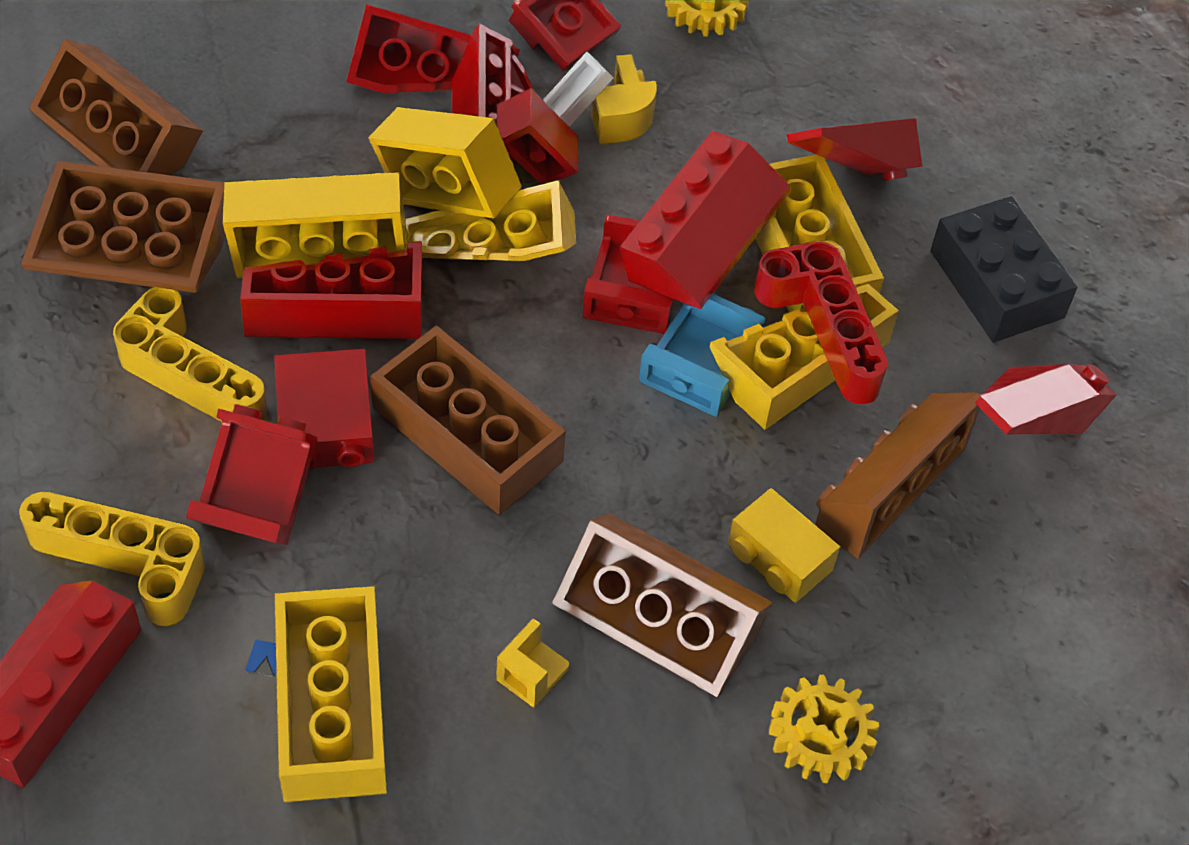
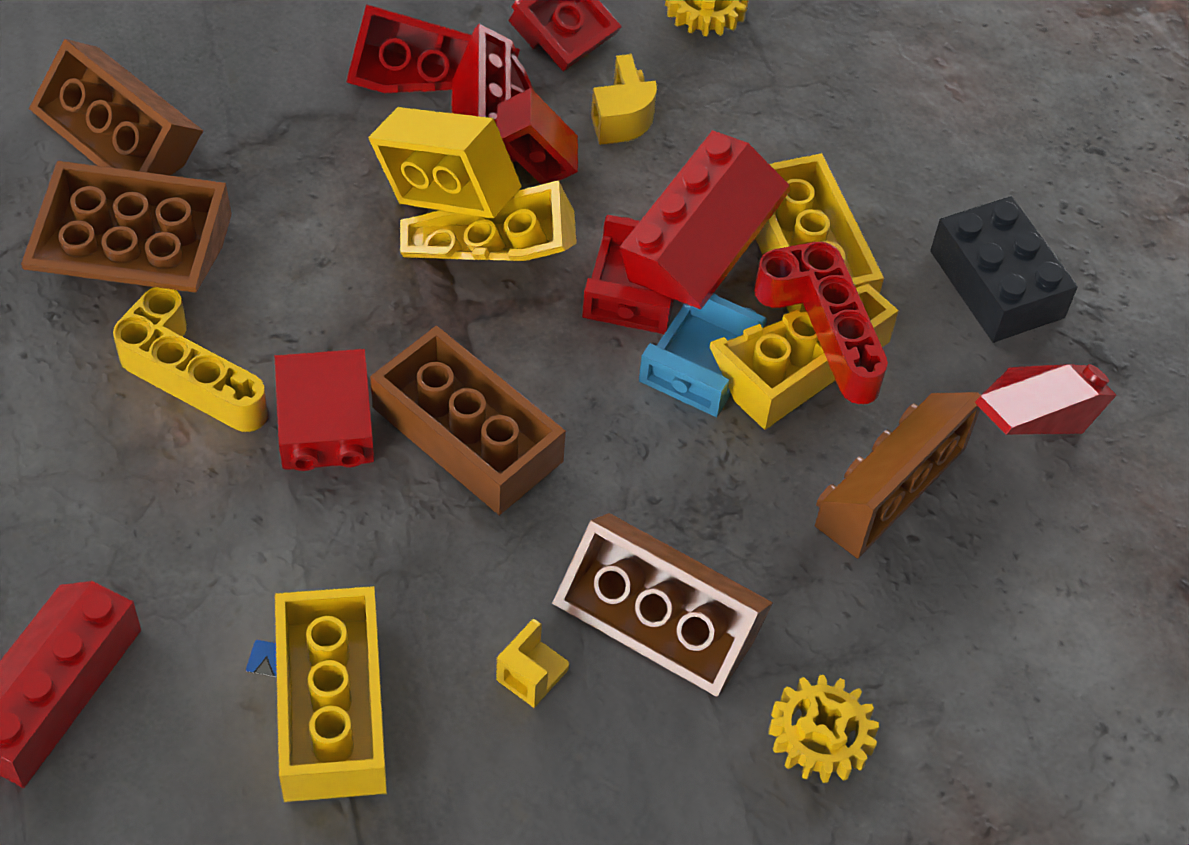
yellow beam [19,492,205,626] -> none
red panel [186,404,318,545] -> none
yellow brick [223,172,407,278] -> none
red wedge [240,241,423,339] -> none
white tile [543,52,614,127] -> none
yellow brick [728,488,840,603] -> none
red wedge [787,118,923,181] -> none

